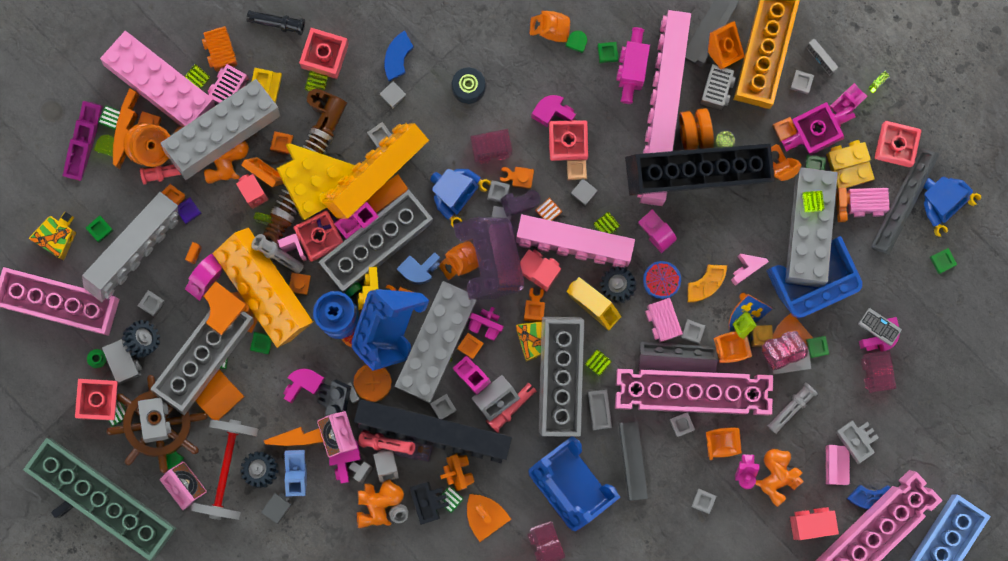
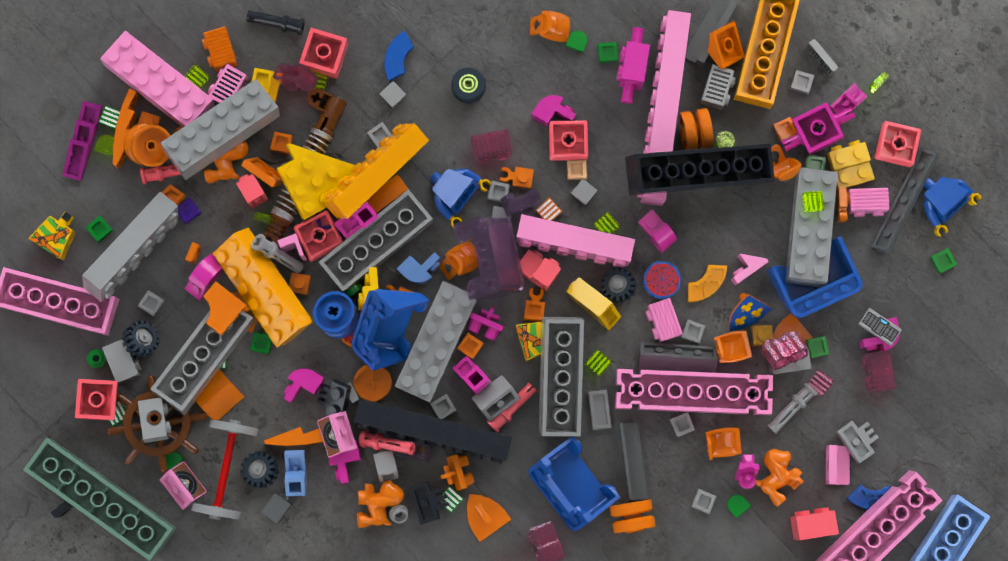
light grey tile [349,461,373,484] -> none
lime tile [733,311,756,339] -> none
none -> clear pink brick [273,63,318,92]
none -> orange wheel [609,499,656,533]
none -> green tile [727,495,751,518]
none -> clear pink tile [808,369,834,397]

